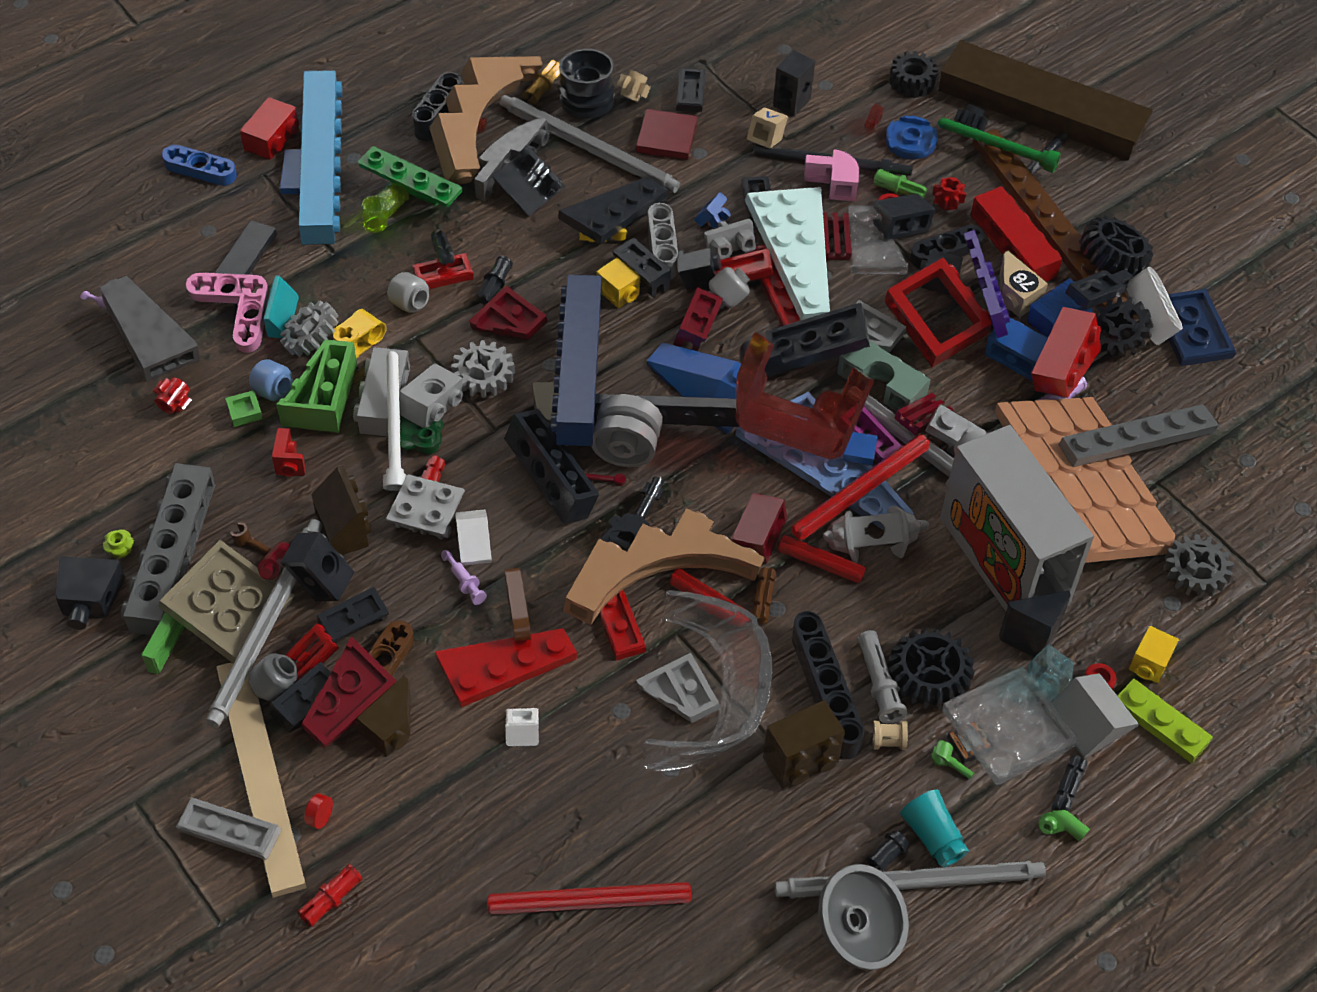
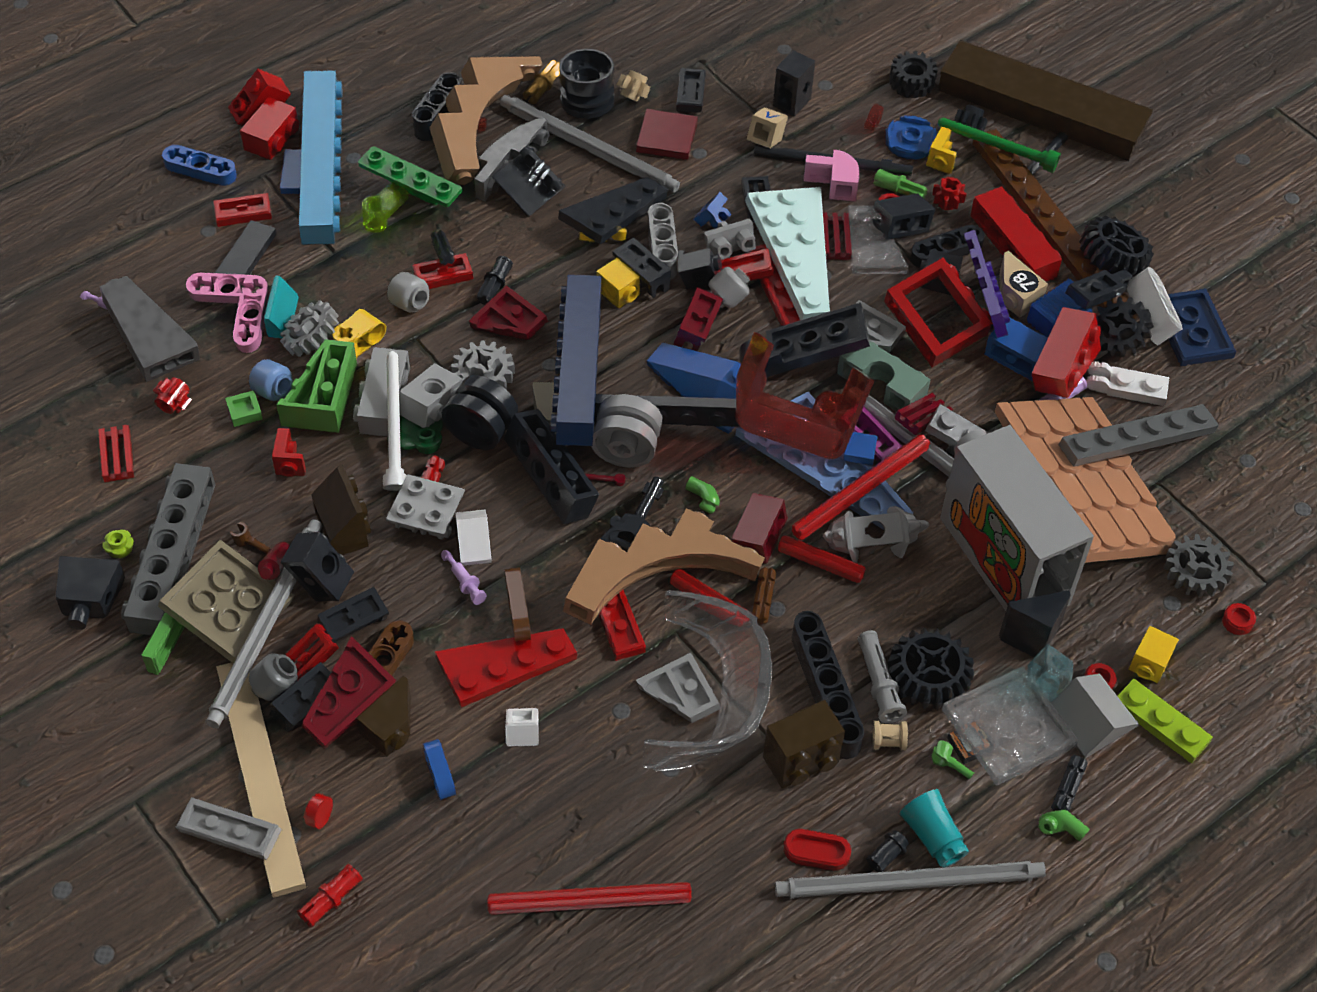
dark grey dish [819,864,909,970] -> none
none -> red tile [98,425,135,482]
none -> red tile [213,193,272,227]
none -> red slope [228,68,291,126]
none -> blue beam [422,739,456,800]
none -> black wheel [441,375,518,450]
none -> bright green arm [685,476,720,514]
none -> red tile [784,829,851,871]
none -> yellow bracket [926,127,957,174]
none -> white hinge [1086,361,1169,406]
none -> red tile [1222,603,1256,635]

